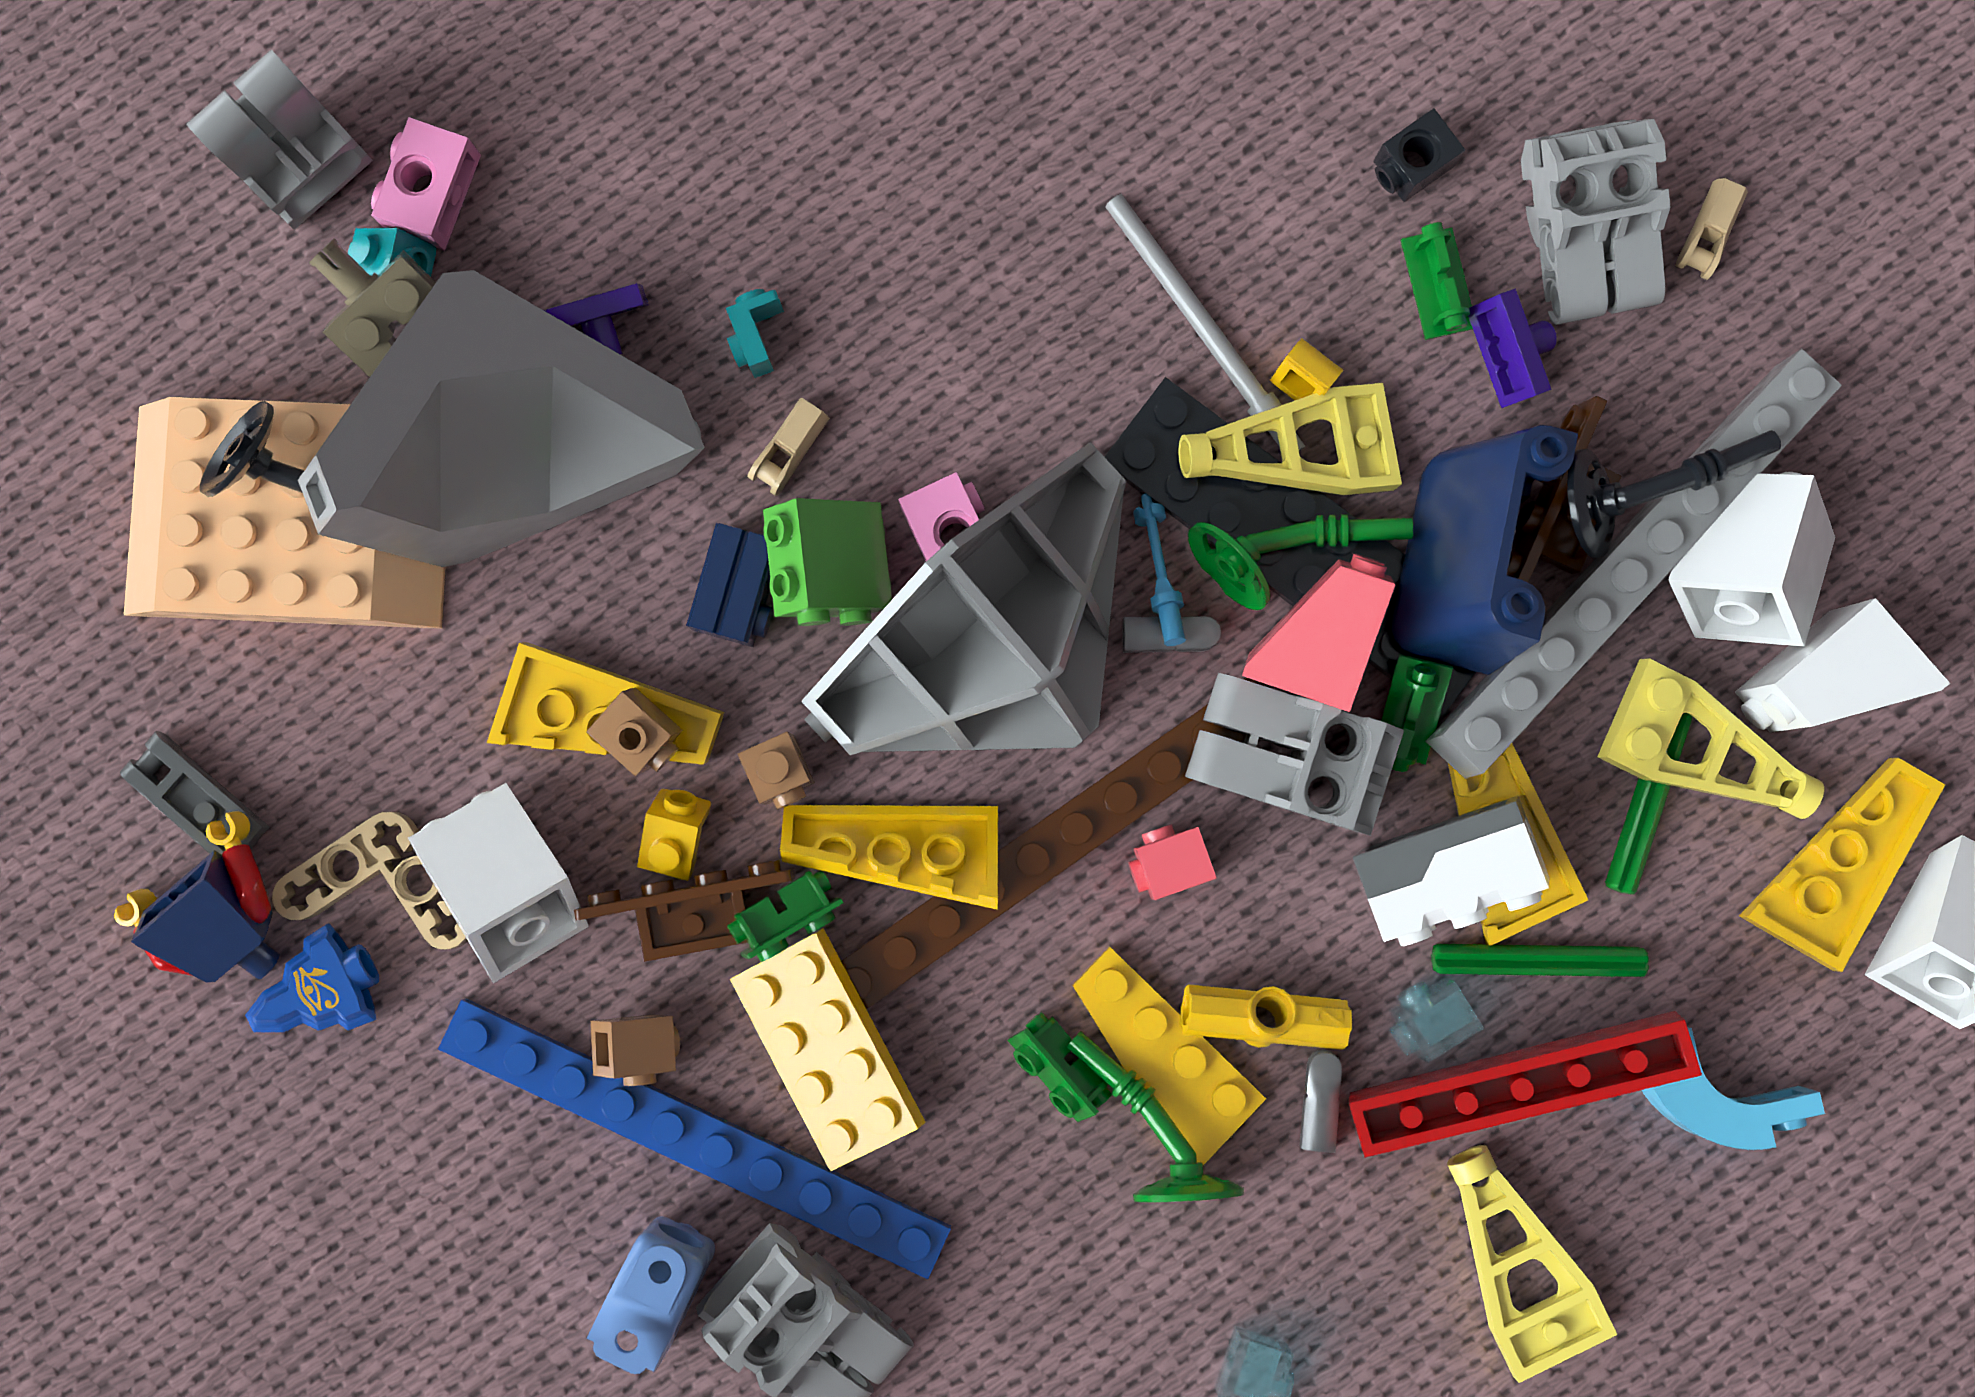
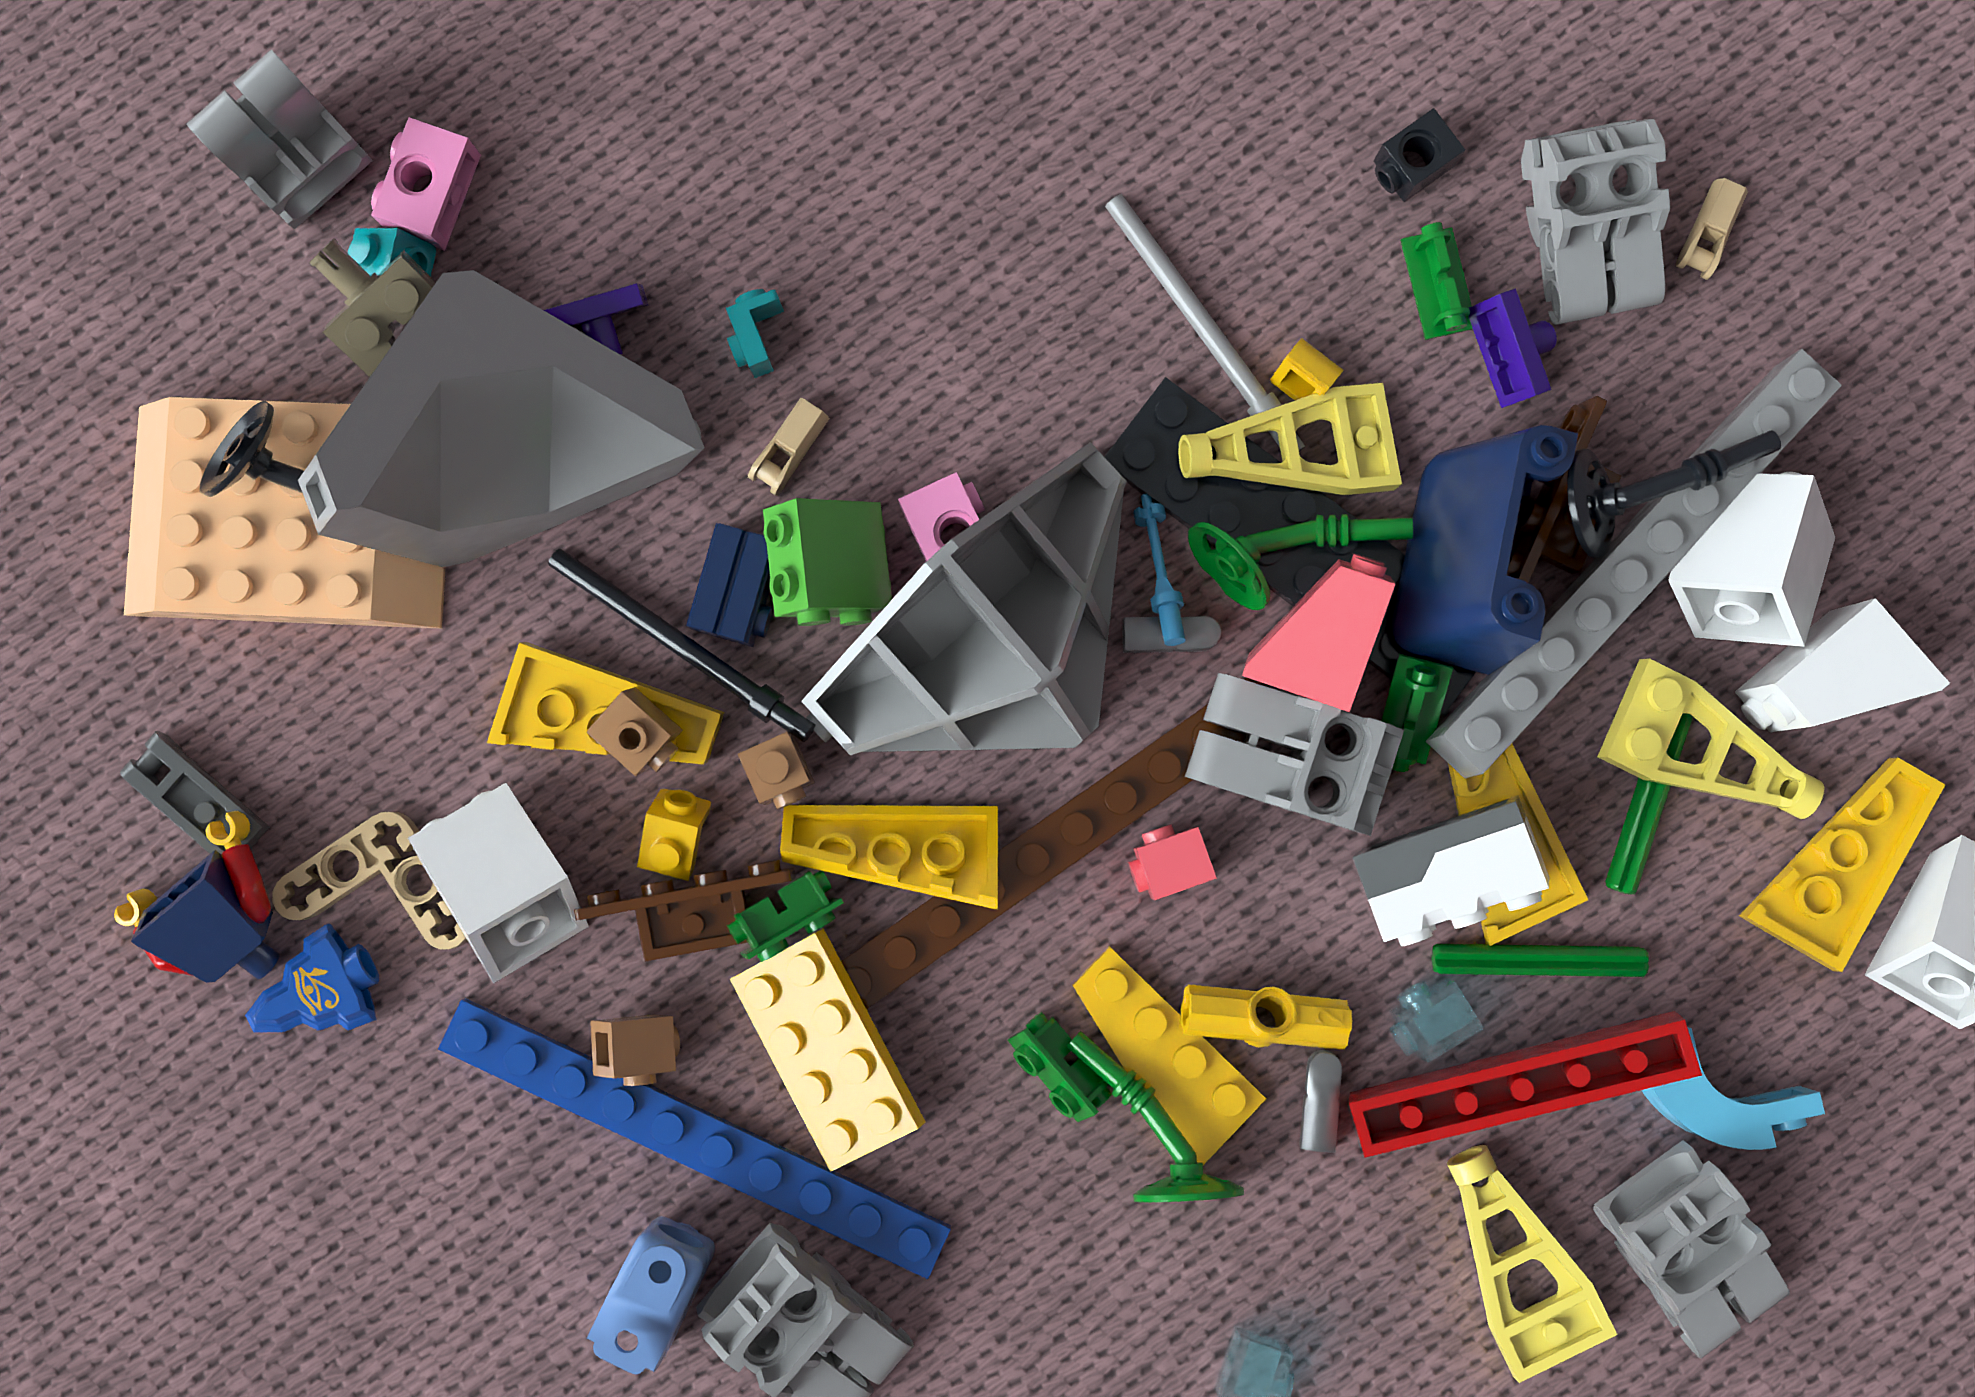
none -> black bar [548,548,816,742]
none -> light grey connector [1593,1140,1790,1359]

